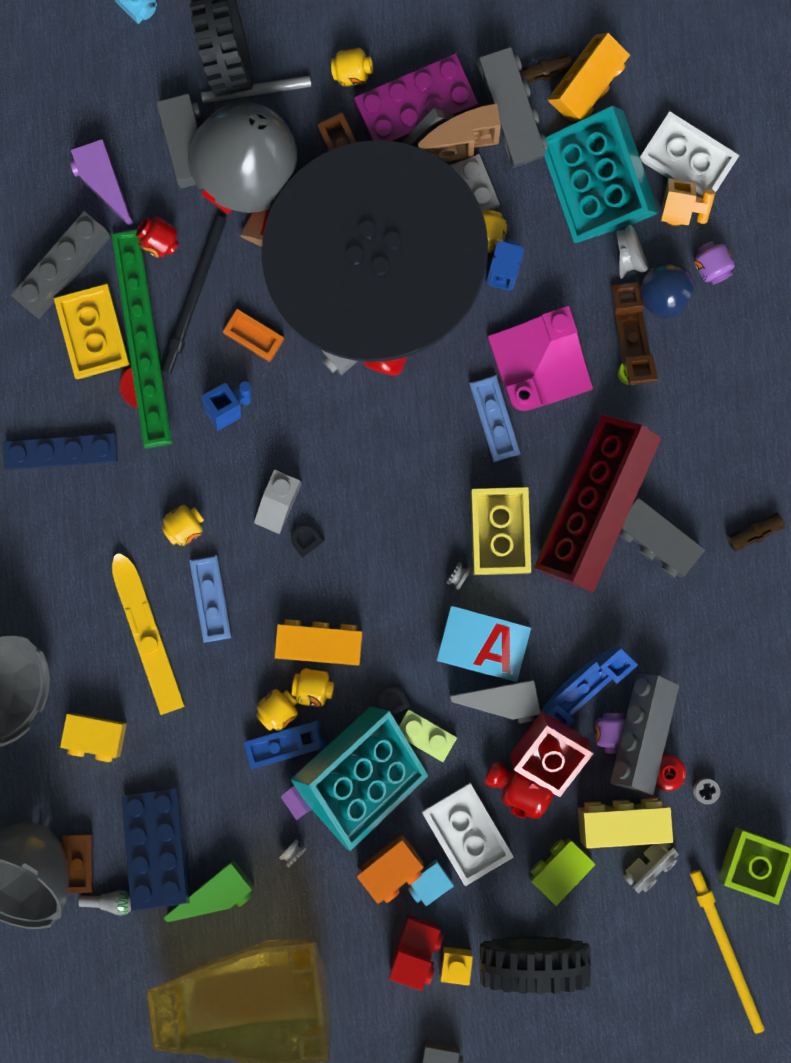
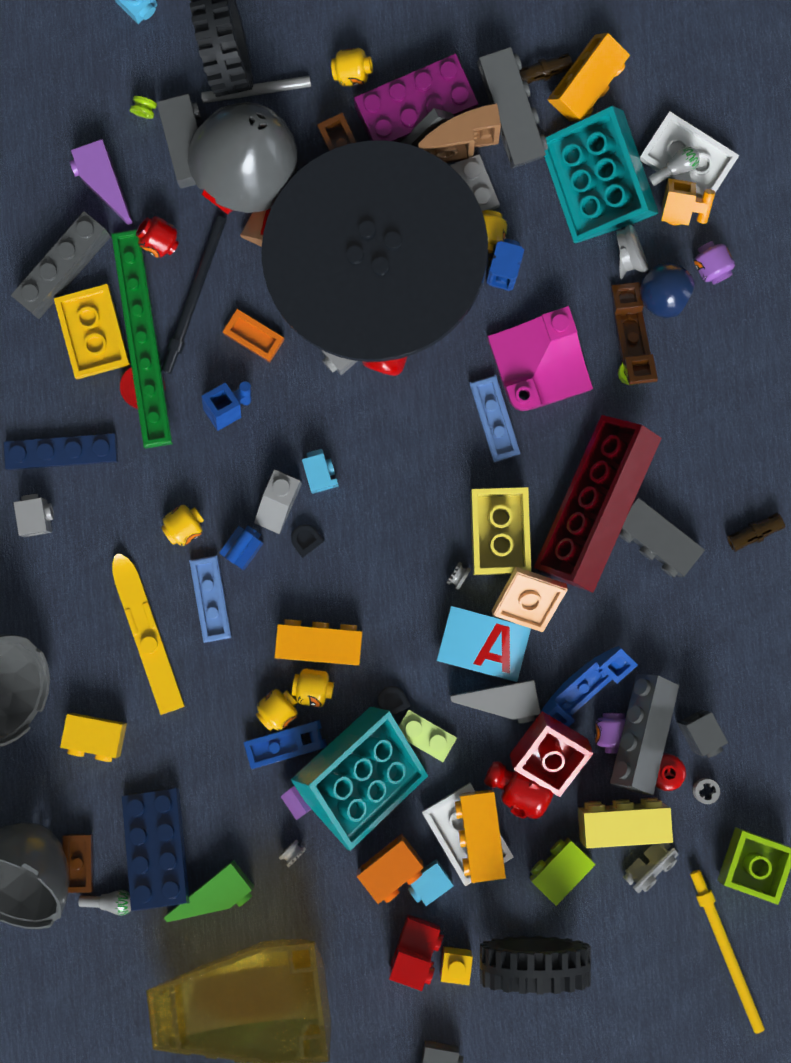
none -> light grey brick [13,494,54,537]
none -> lime bush [130,96,157,119]
none -> blue brick [219,525,264,570]
none -> medium azure brick [302,449,339,494]
none -> light orange brick [455,789,506,883]
none -> light nougat tile [492,567,568,632]
none -> light grey piece [648,147,700,186]
none -> dark grey brick [677,710,728,758]

